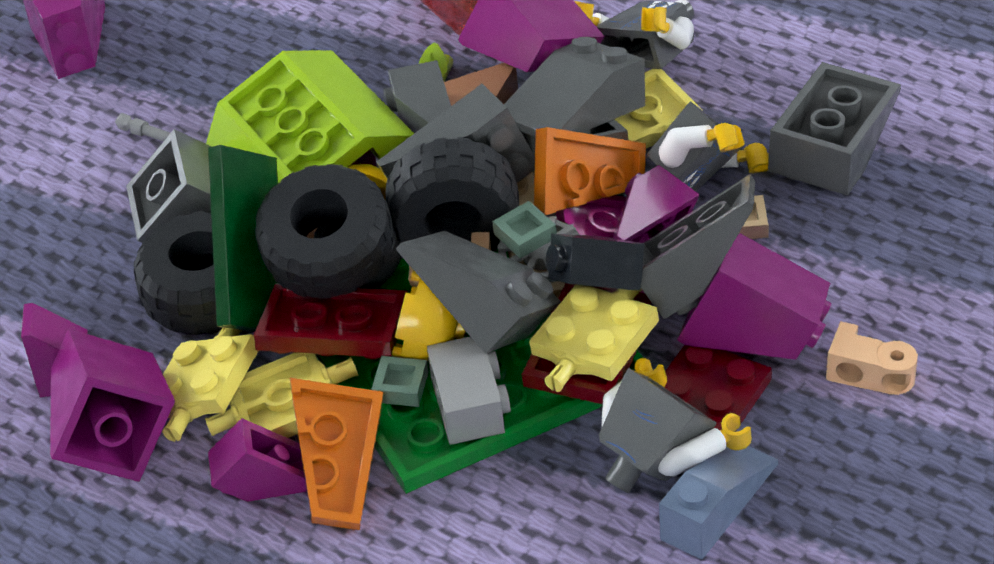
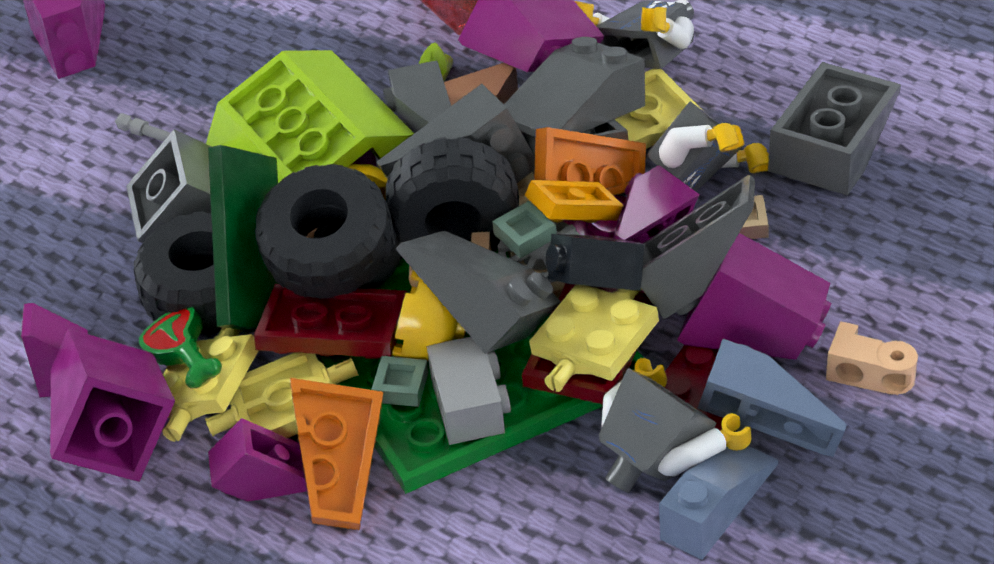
none -> green piece [139,307,222,389]
none -> light orange plate [525,180,624,223]
none -> sand blue slope [698,339,847,457]

